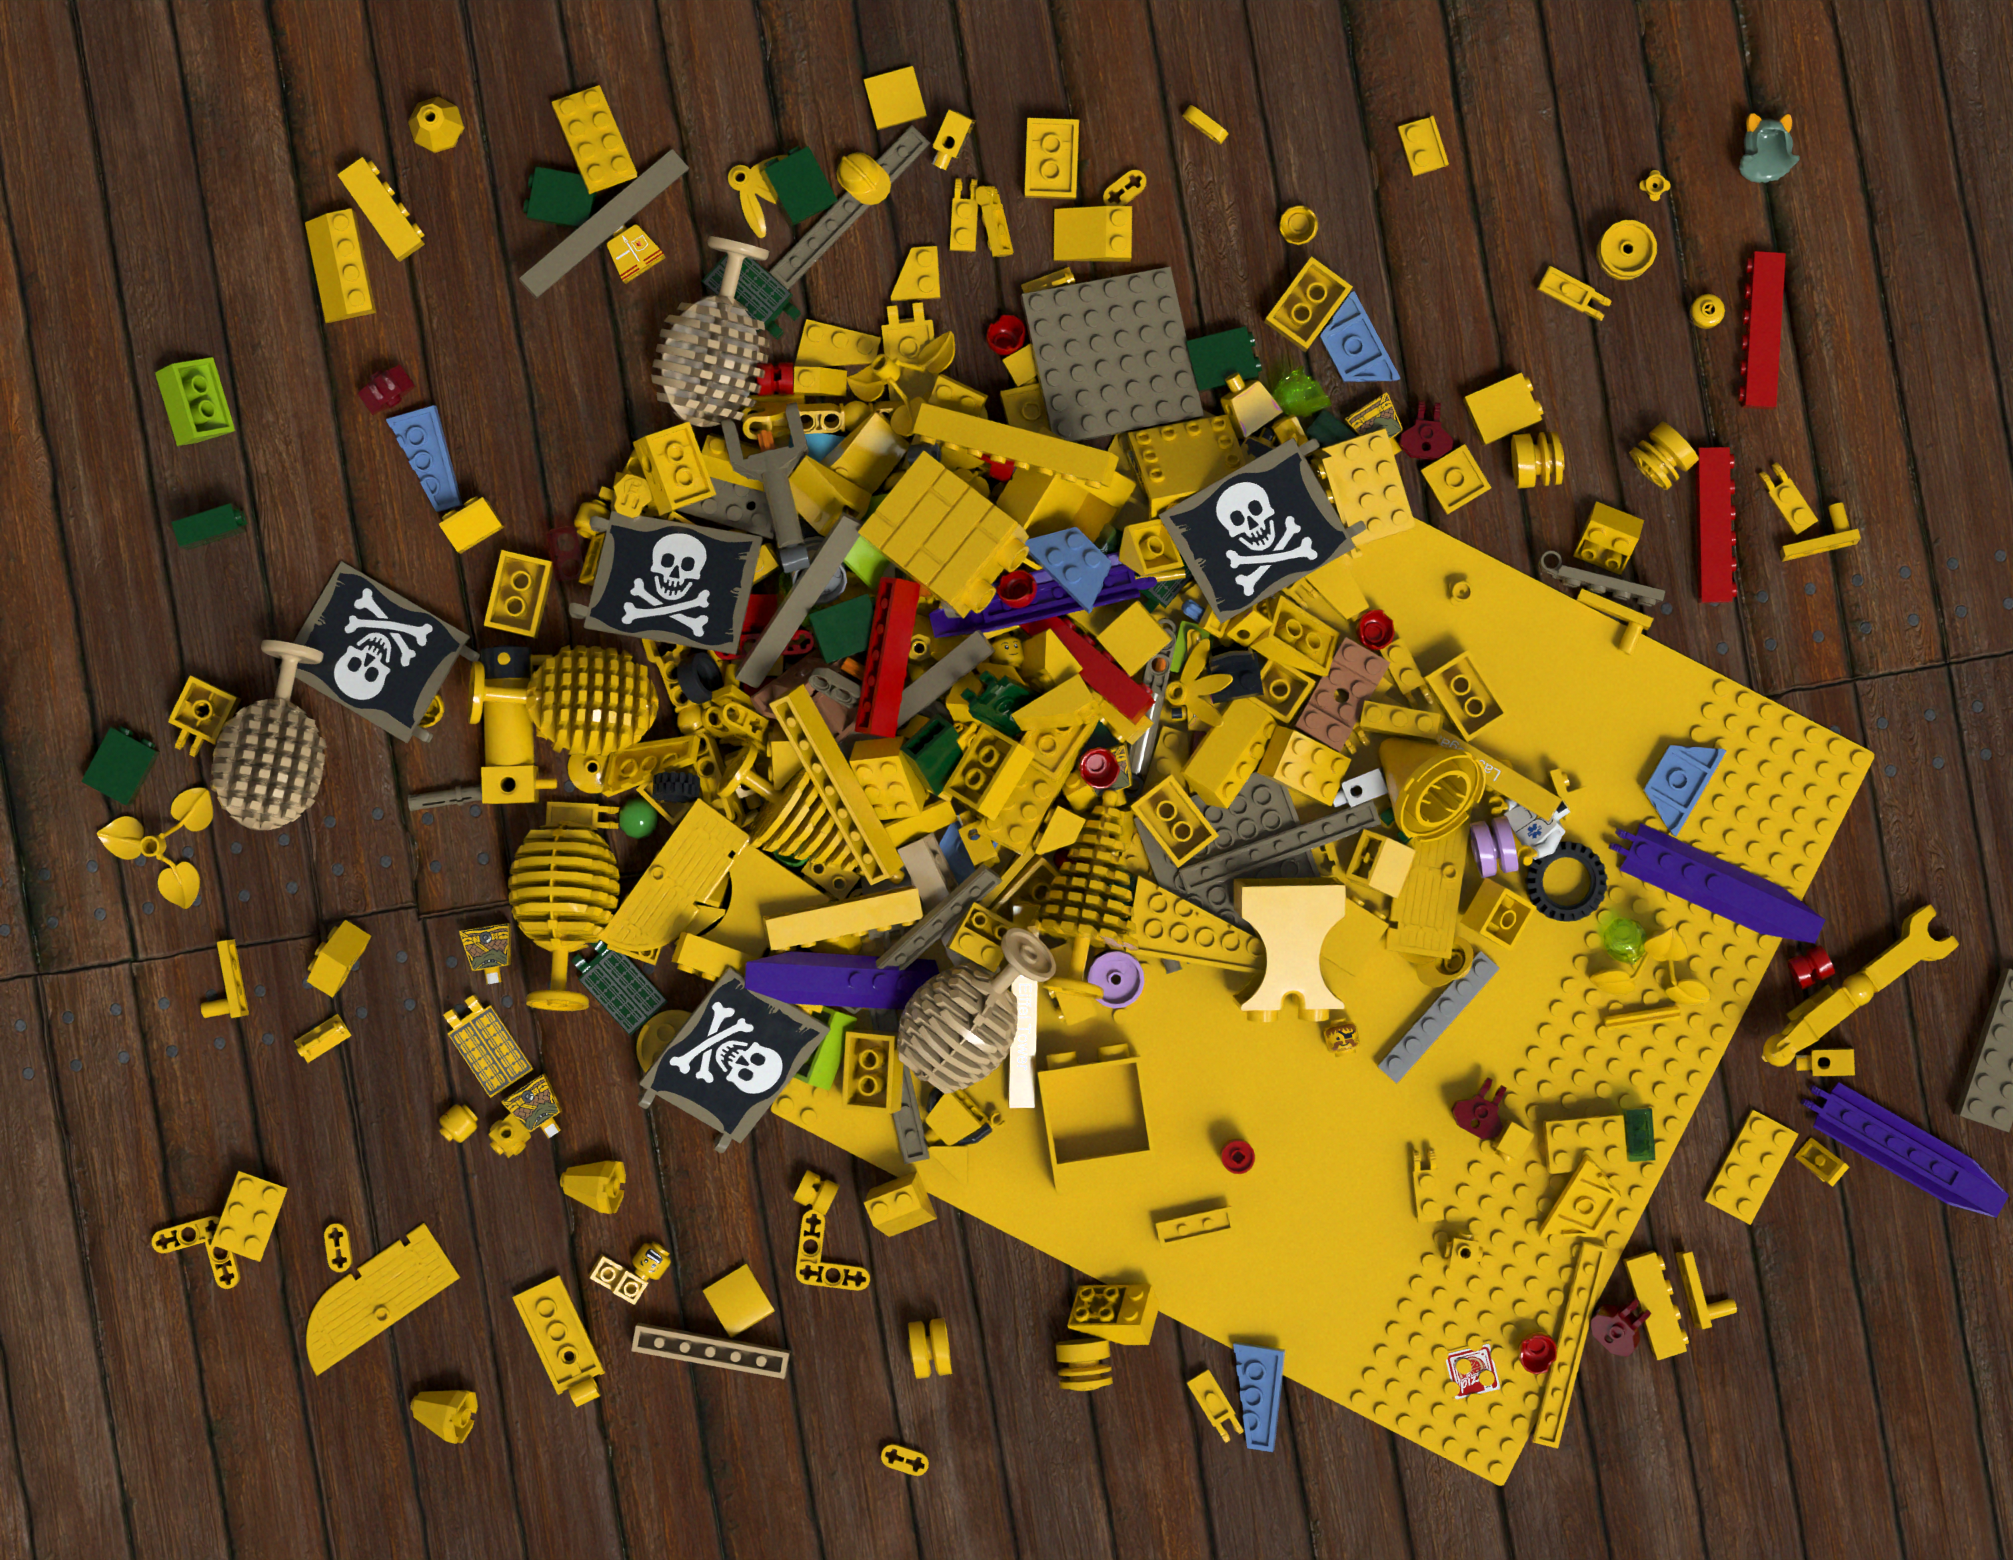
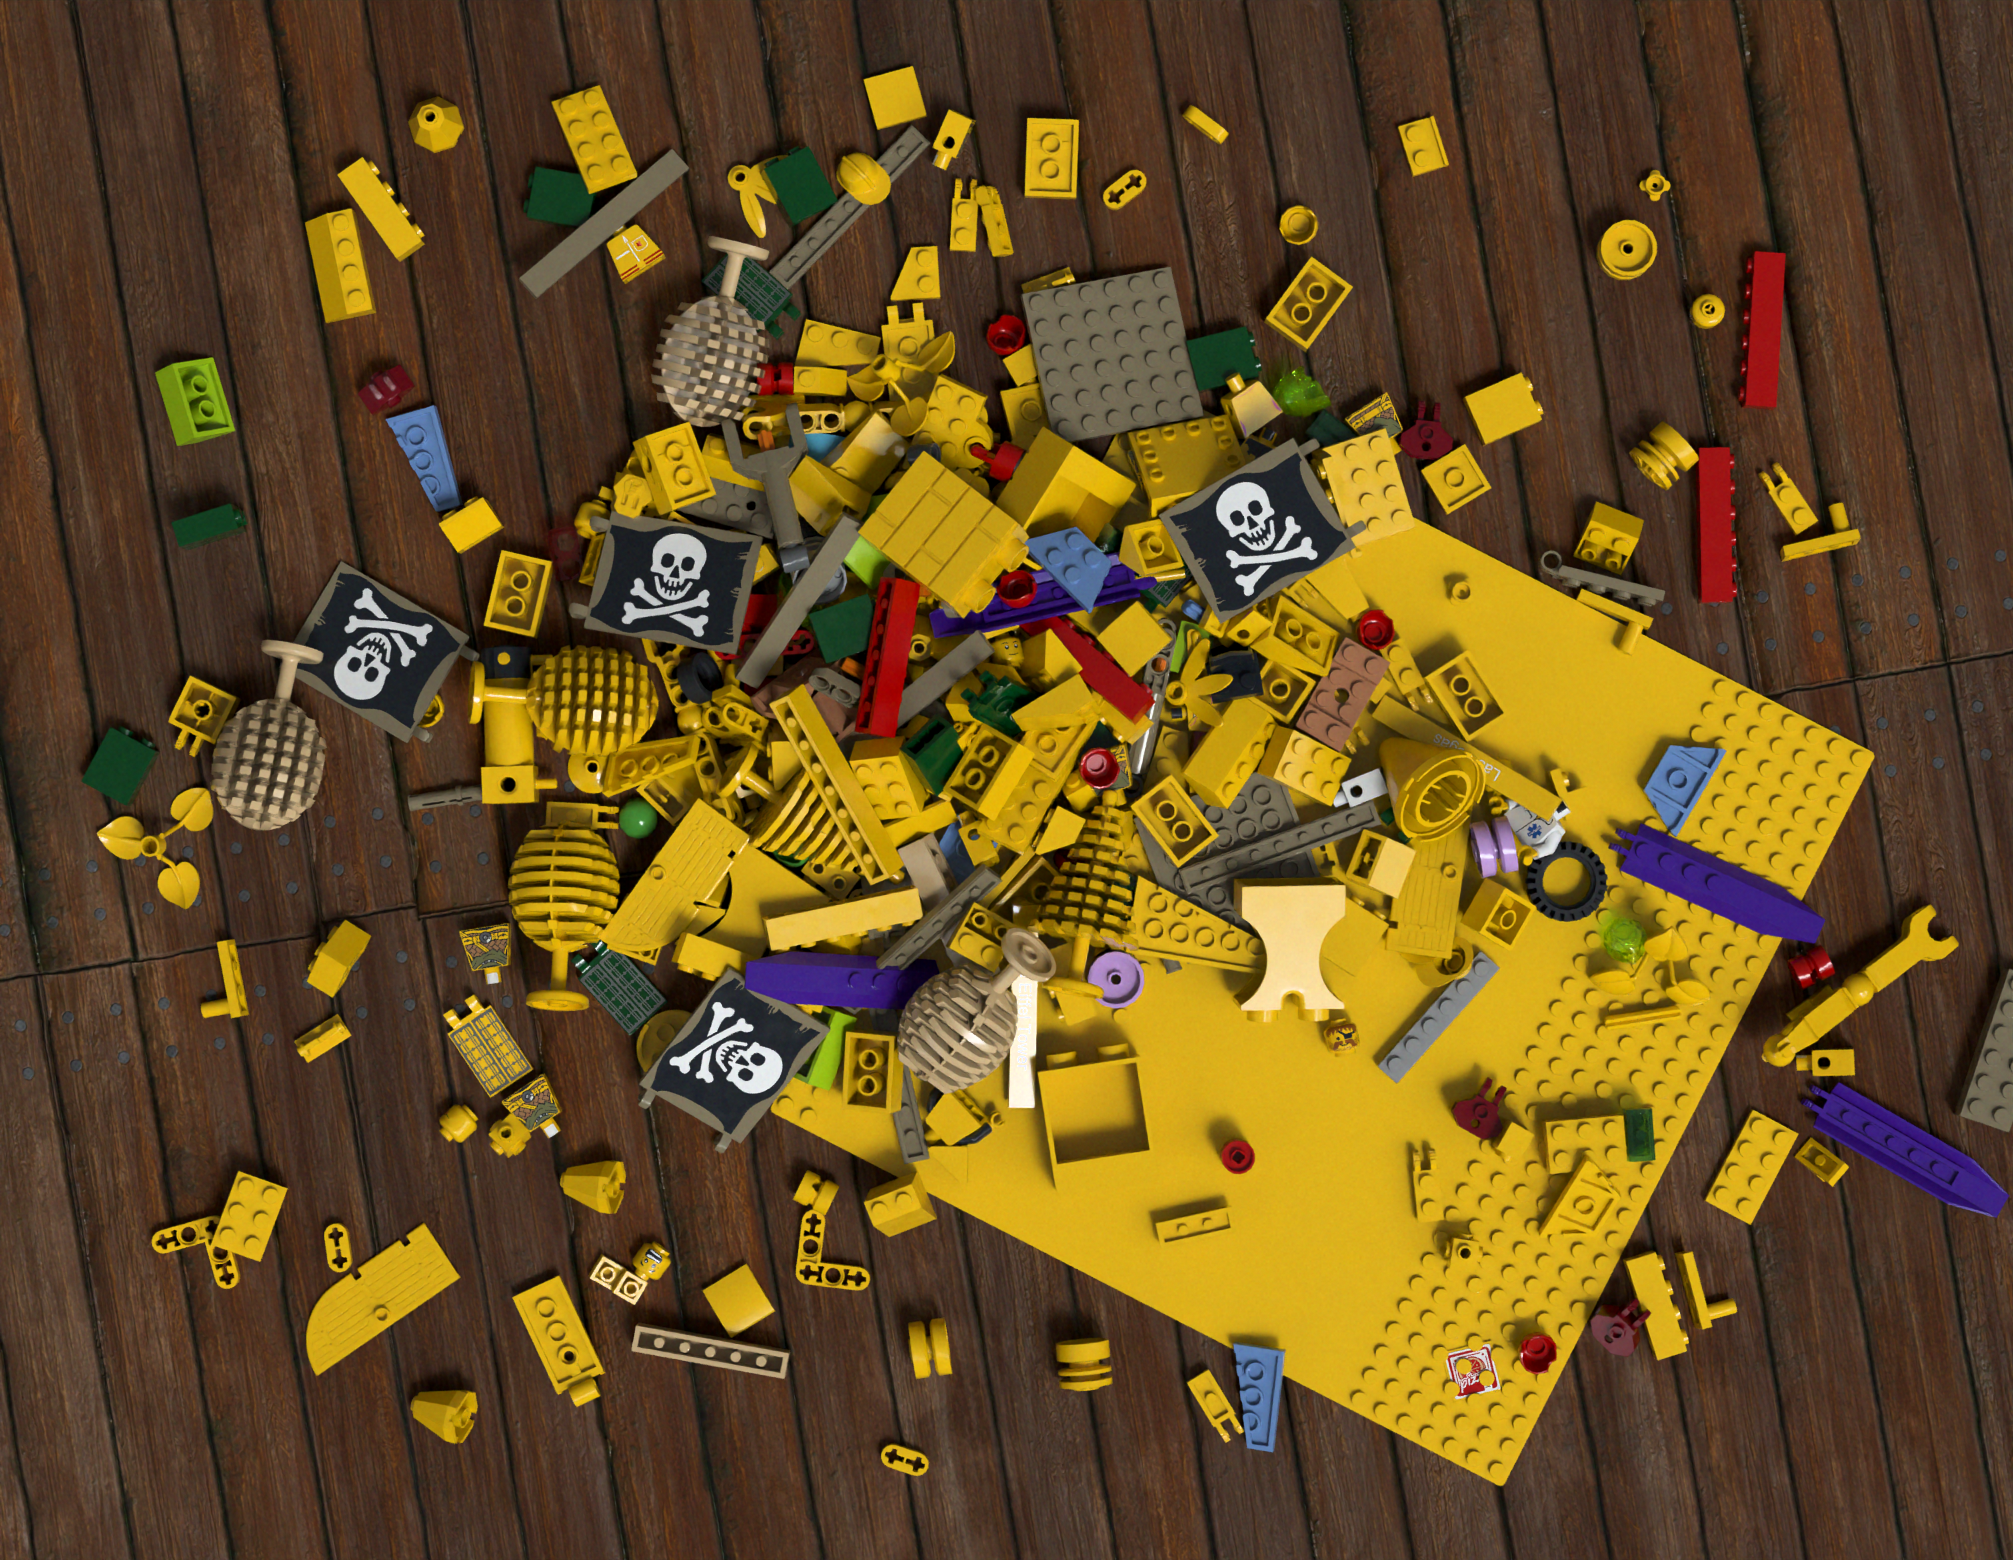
black tyre [652,772,700,803] -> none
yellow brick [913,403,1119,489] -> none
yellow slope [1054,206,1132,262] -> none
yellow slope [1067,1285,1160,1345] -> none
yellow hips [1271,414,1312,457] -> none
medium blue wing [1320,291,1400,382] -> none
yellow brick [1360,701,1444,744] -> none
yellow wheel [1511,431,1564,489] -> none
yellow tile [1532,1241,1609,1449] -> none
yellow hinge [1537,266,1612,321] -> none
sand green hair [1739,113,1800,183] -> none

